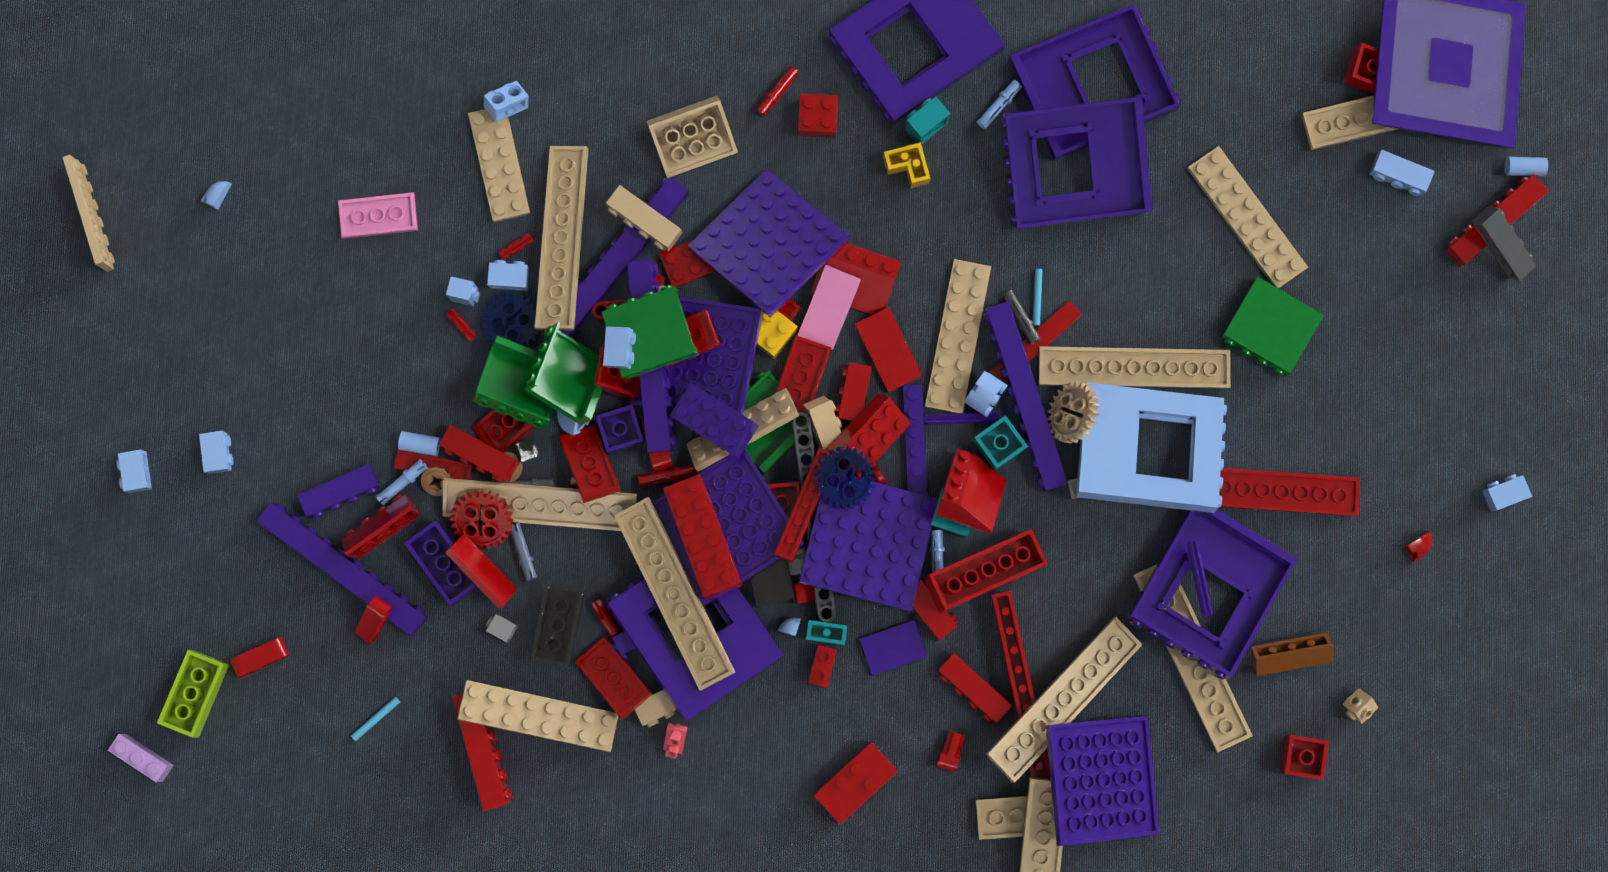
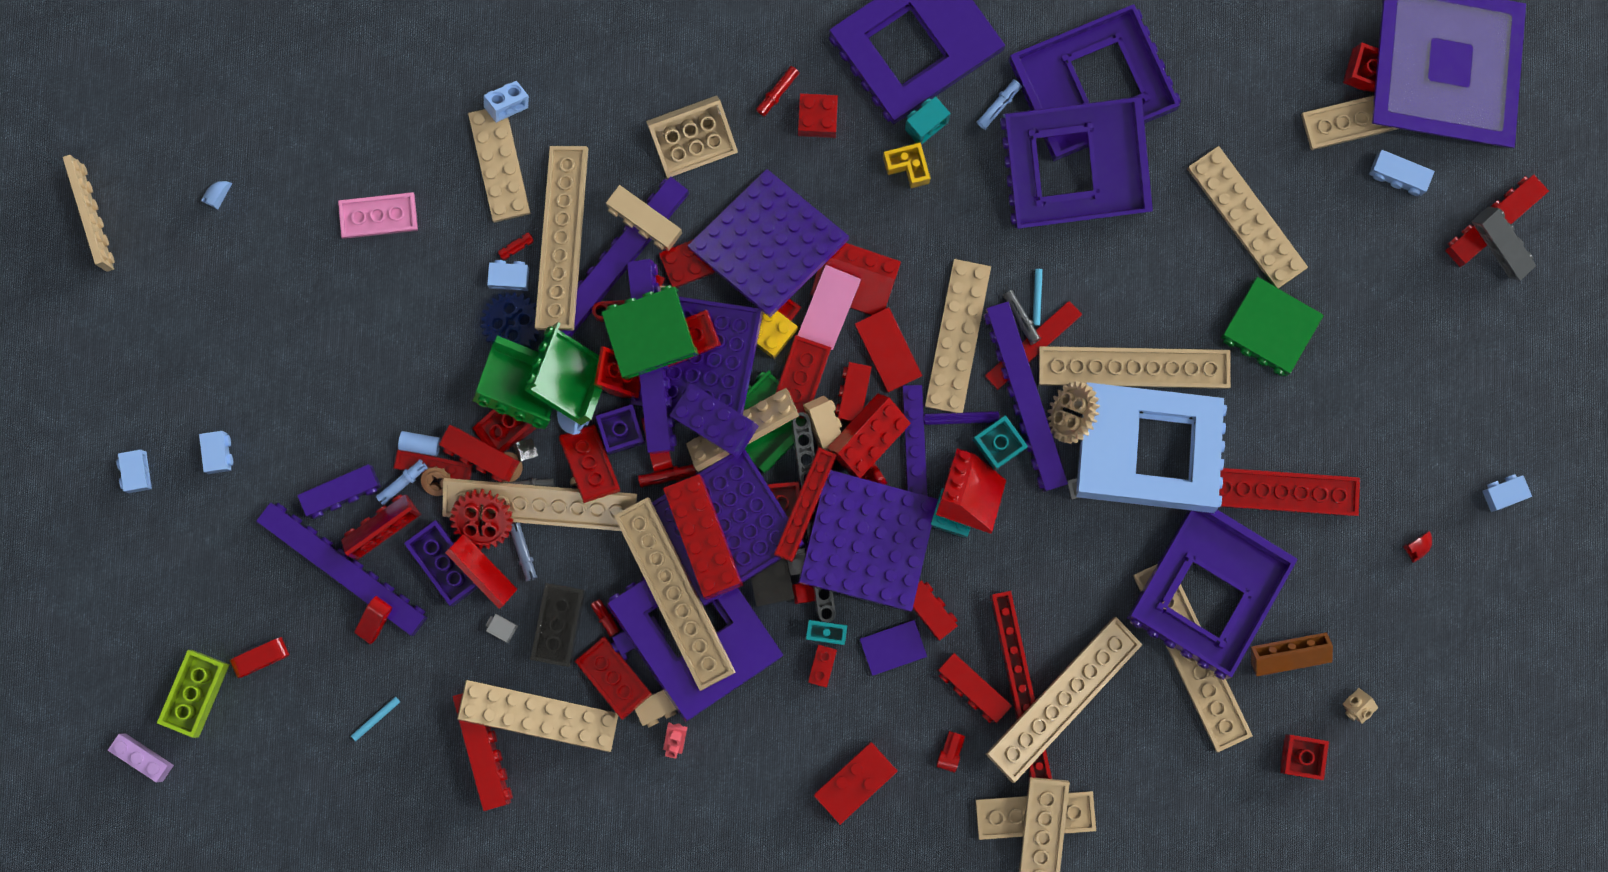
light blue brick [446,276,480,307] -> none
red axle [446,309,477,342] -> none
light blue brick [603,326,636,369] -> none
light blue brick [777,617,801,637] -> none
clear blue gear [813,446,876,509] -> none
red brick [924,529,1048,614] -> none
light blue pin [930,530,945,573] -> none
light blue brick [965,371,1008,417] -> none
dark purple plate [1046,716,1159,846] -> none
dark purple axle [1187,541,1213,617] -> none
light blue pin [1505,156,1548,177] -> none

